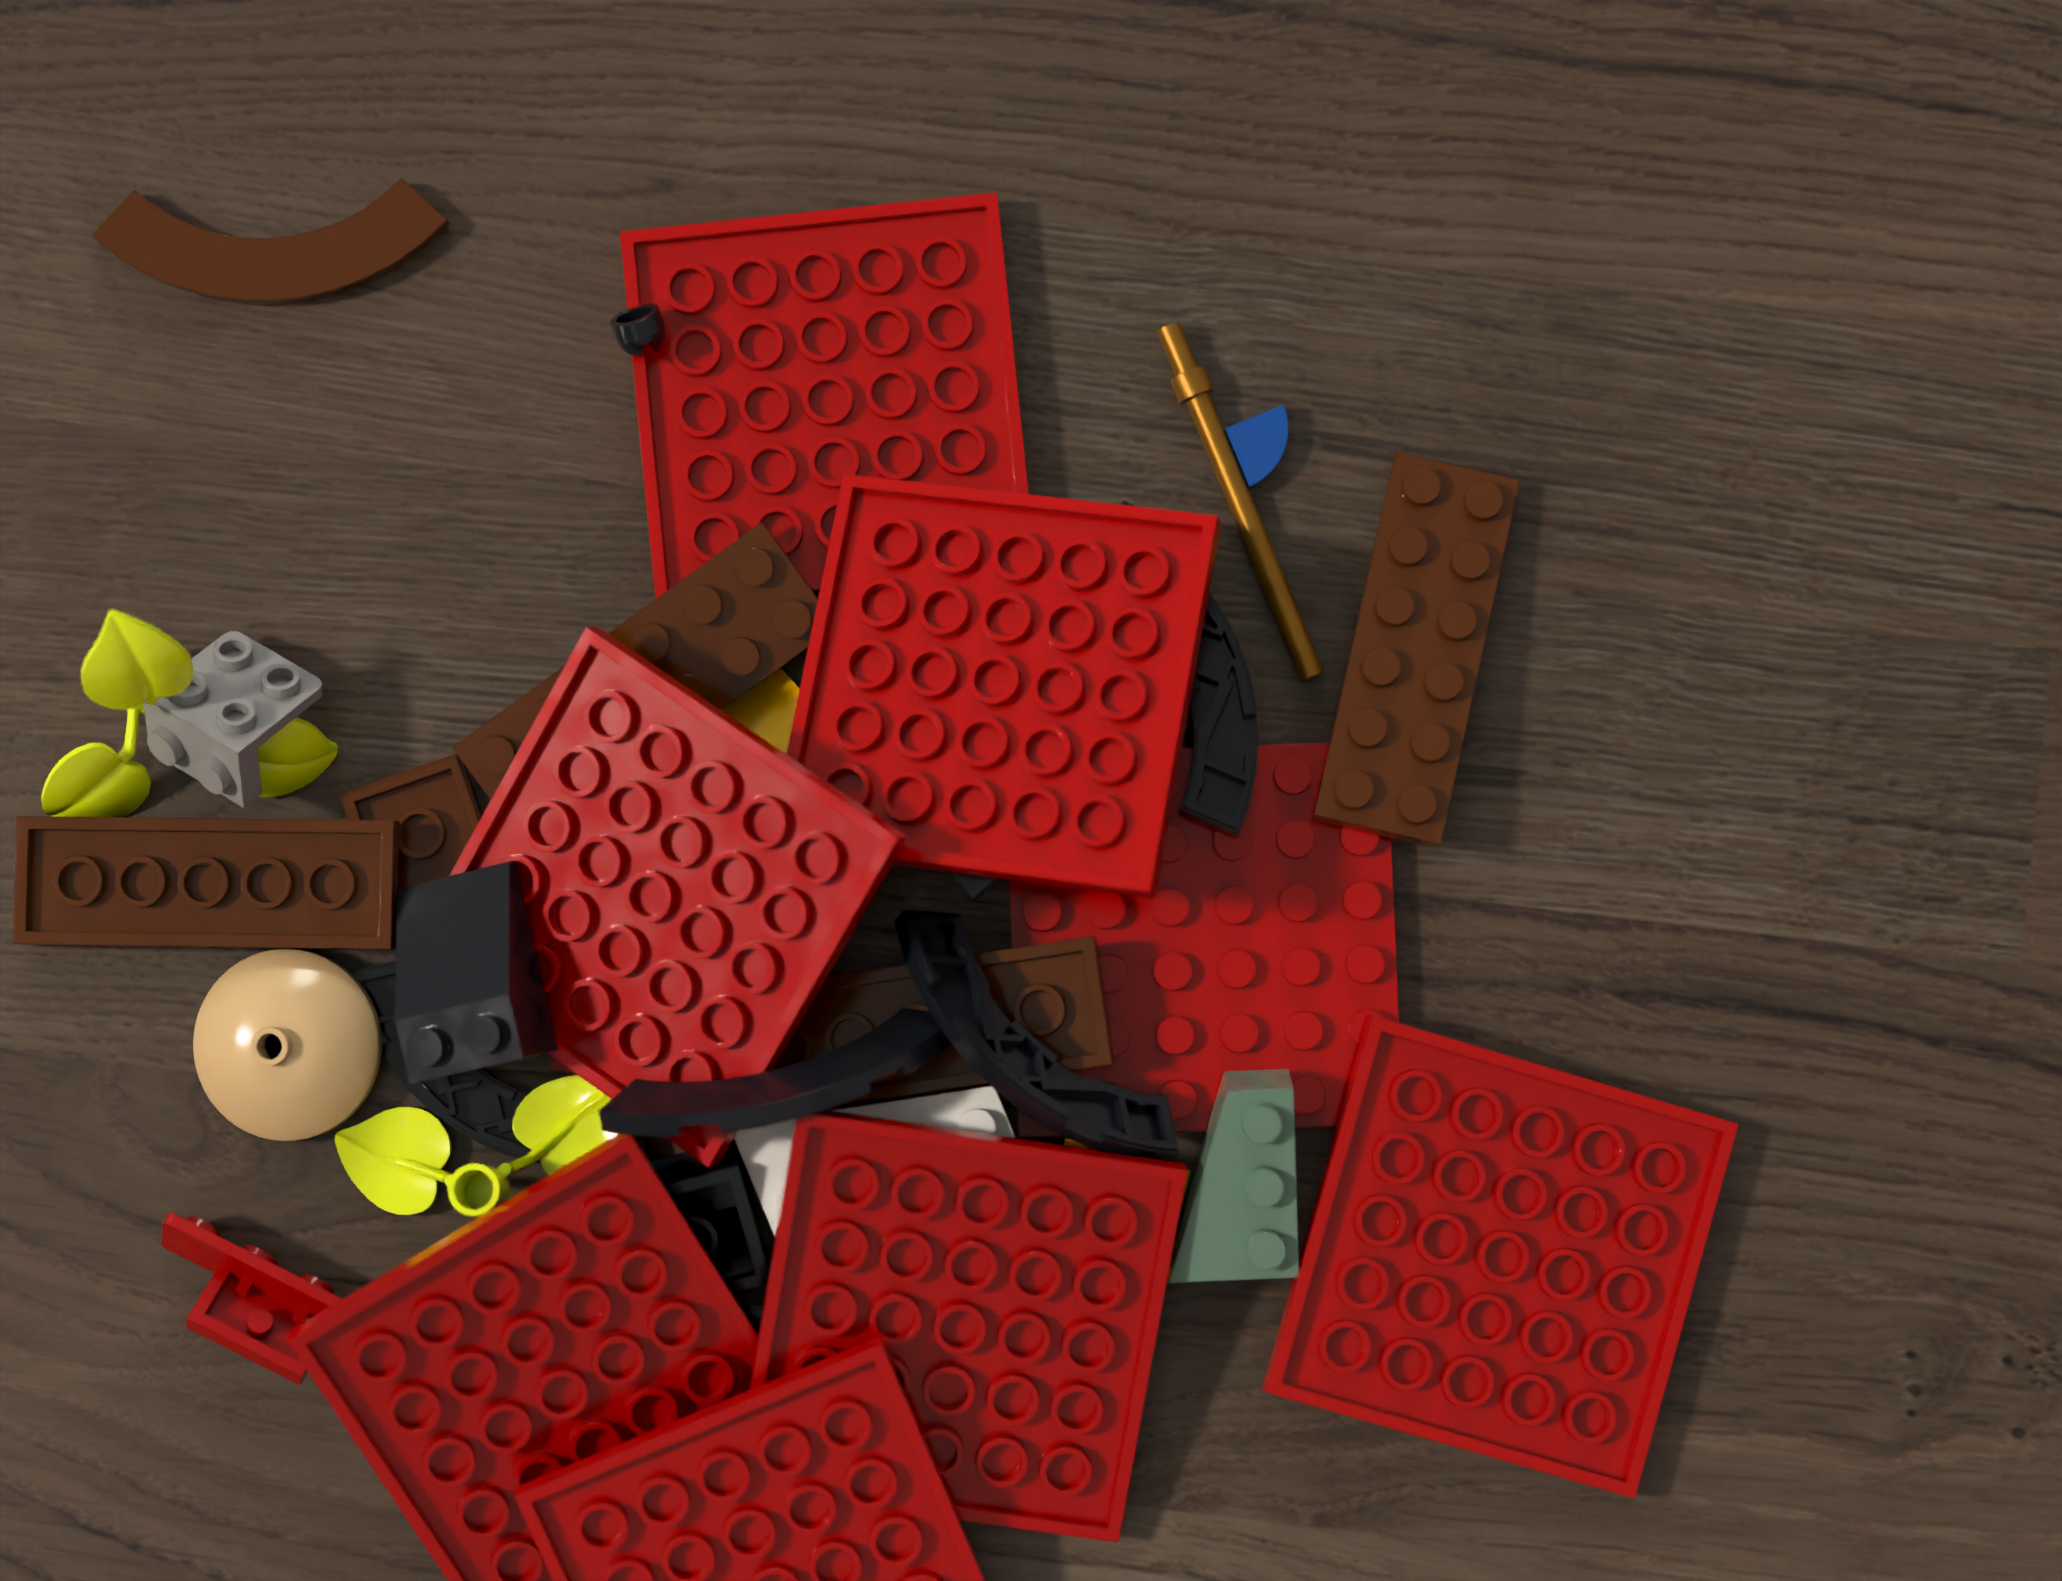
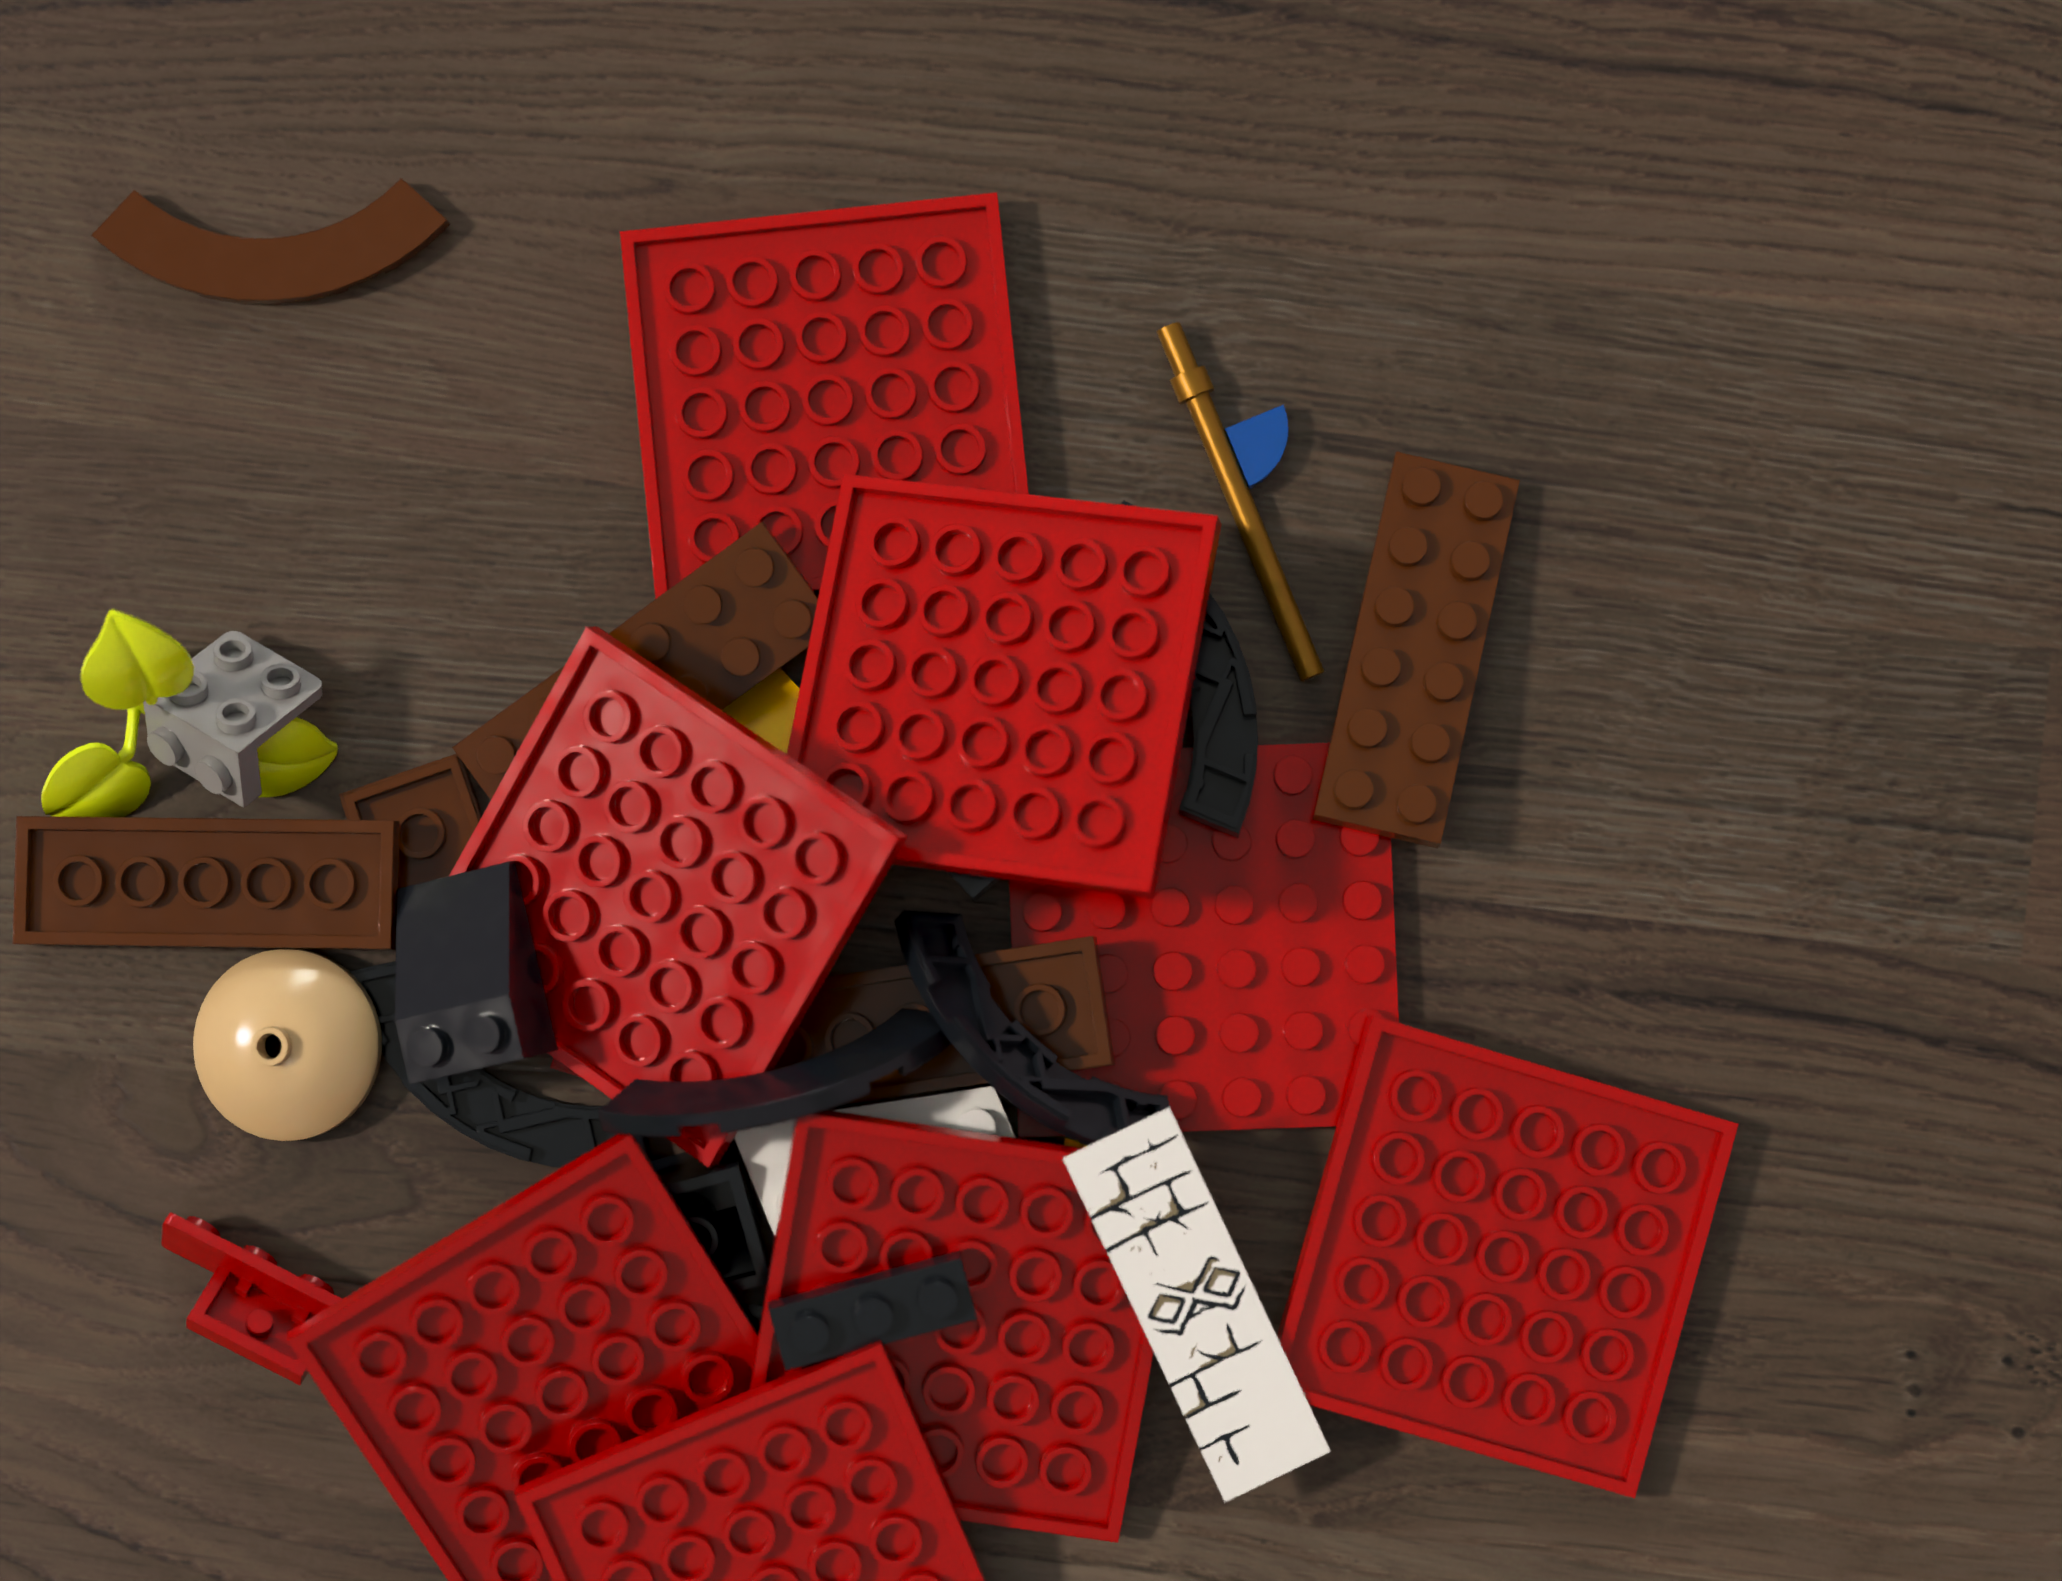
neon yellow plant [335,1075,617,1217] -> none
black hinge [610,304,665,357] -> none
sand green wedge [1168,1069,1299,1283] -> none
none -> black plate [768,1251,977,1371]
none -> white sticker [1063,1107,1331,1502]

